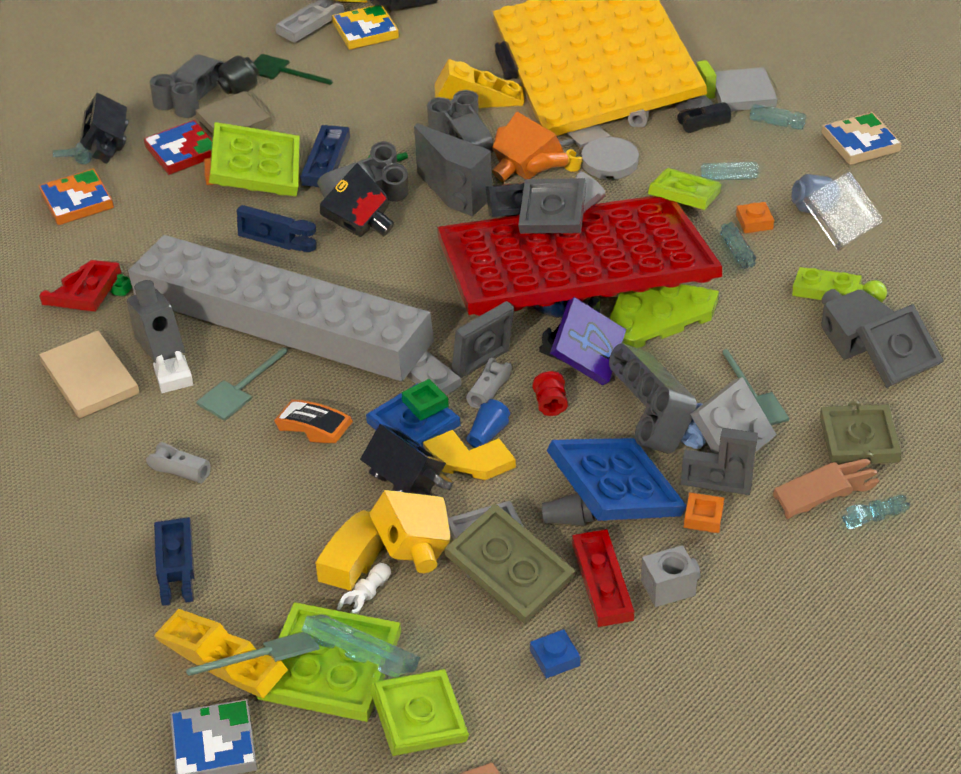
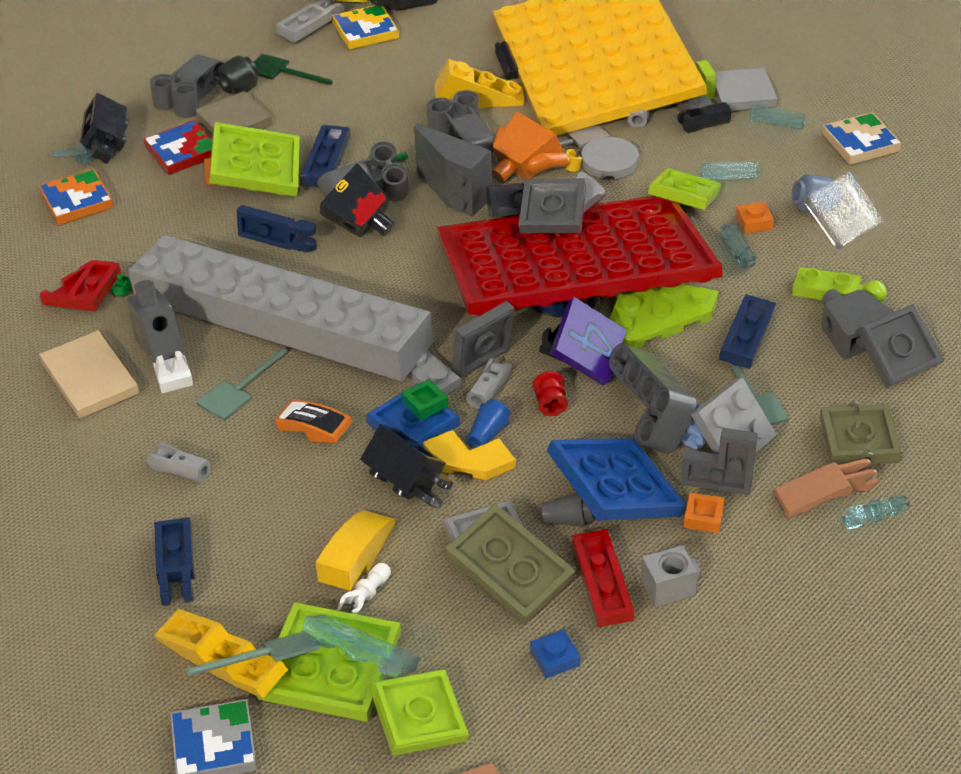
yellow torso [369,490,451,573] -> none
none -> dark blue plate [719,294,776,369]

